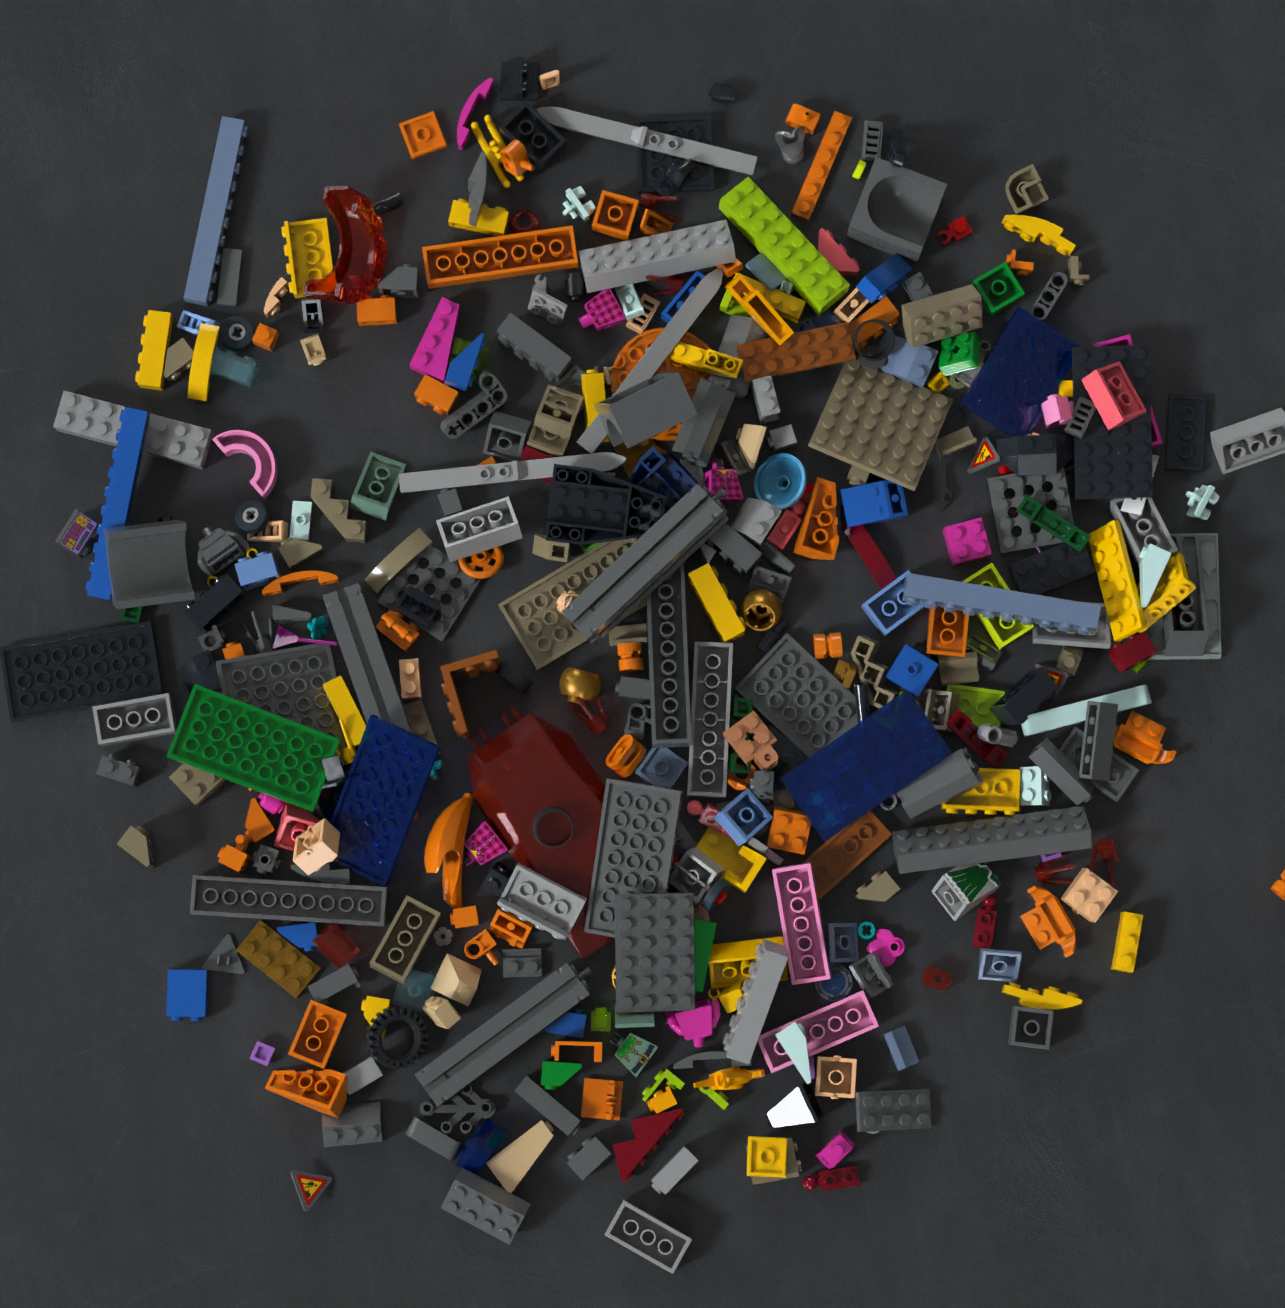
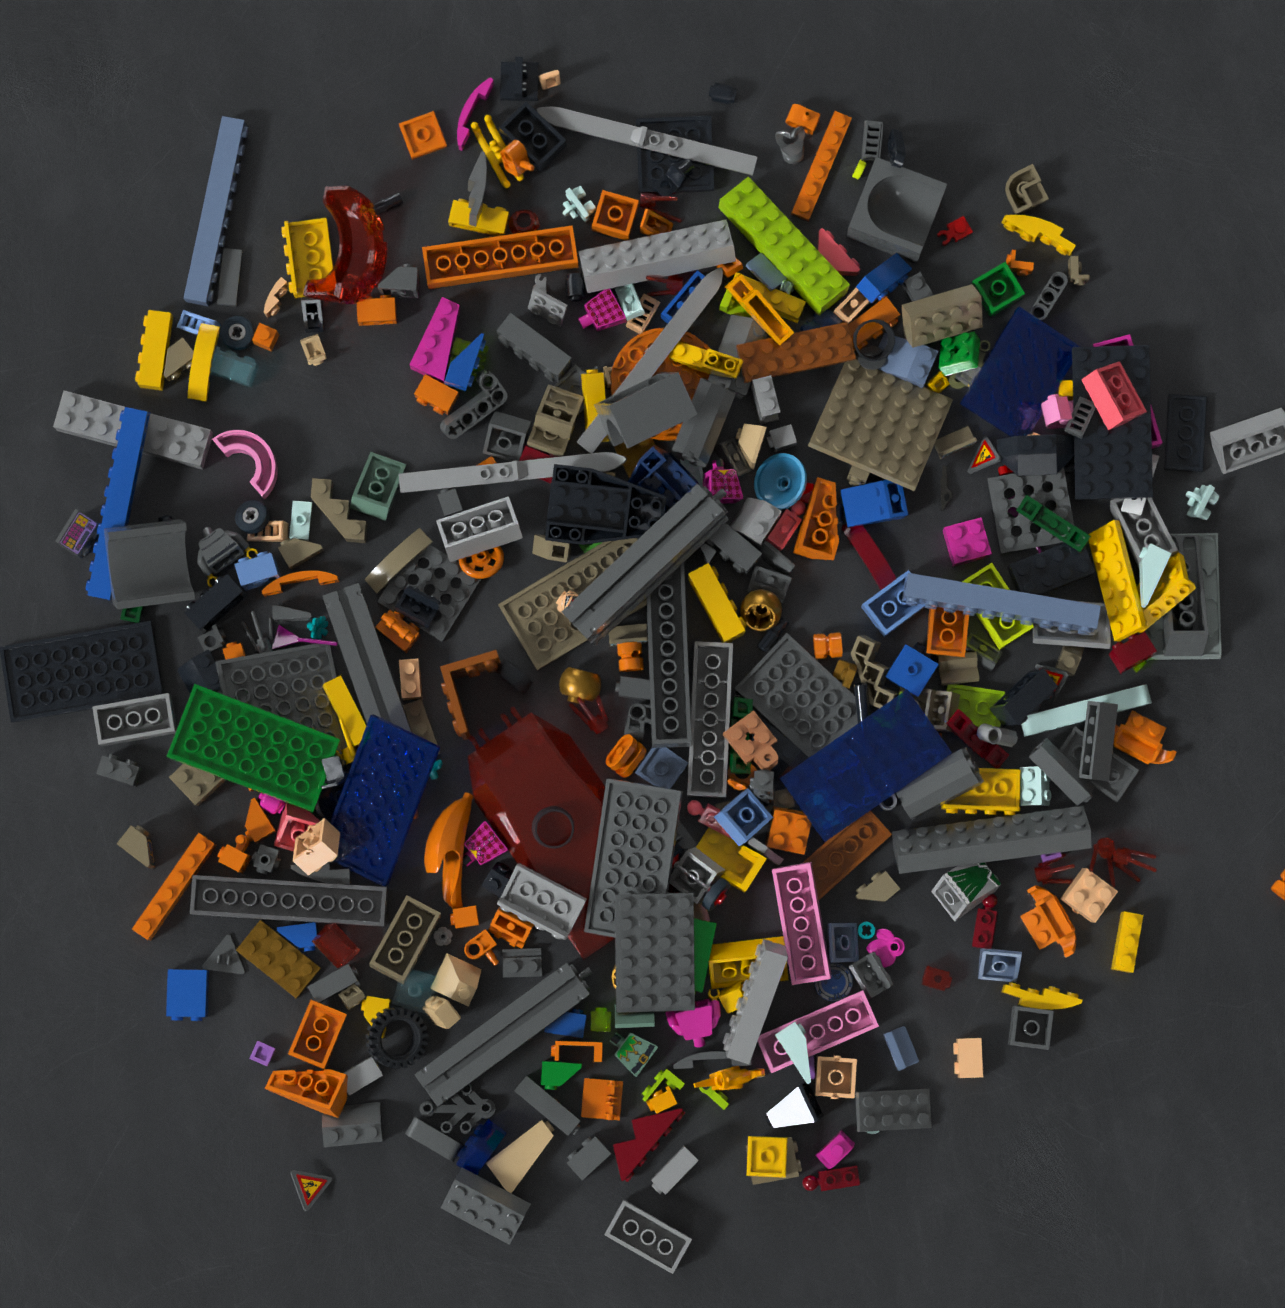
none -> orange brick [132,833,217,941]
none -> dark tan bracket [338,984,365,1010]
none -> light nougat brick [953,1038,983,1078]
none -> clear red plant [1112,847,1157,882]

